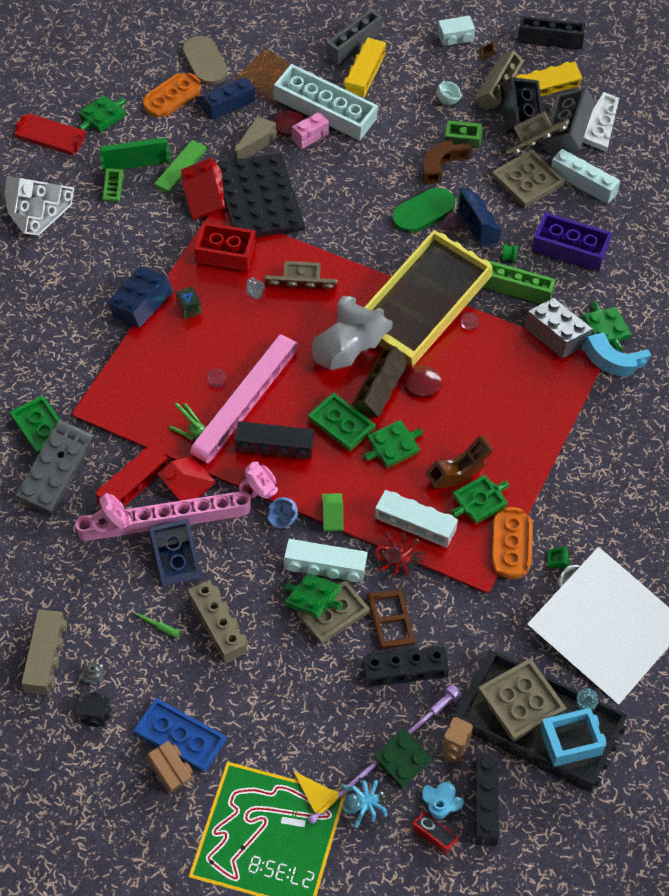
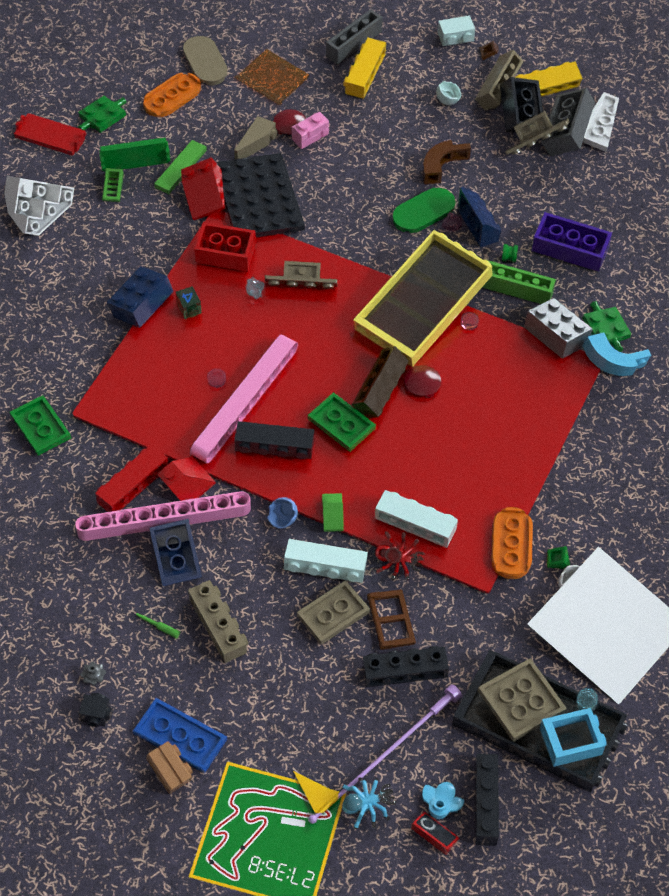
dark grey hinge [16,420,95,517] -> none
dark tan brick [21,609,67,695] -> none
bright pink tile [92,493,131,532] -> none
bright green plant [169,402,206,442] -> none
dark blue slope [195,77,255,120] -> none
bright pink tile [239,462,278,499] -> none
light aqua brick [273,64,378,141] -> none
green plate [284,573,343,619] -> none
light grey animal [312,295,393,370] -> none
green plate [363,420,423,469] -> none
dark green plate [373,728,433,789] -> none
reddish brown arch [425,435,494,488] -> none
medium nougat brick [441,717,473,762] -> none
bright green brick [445,121,482,148] -> none
green plate [451,475,510,525] -> none
dark tan plate [492,149,565,208] -> none
black brick [517,16,586,49] -> none
light aqua brick [551,149,620,204] -> none

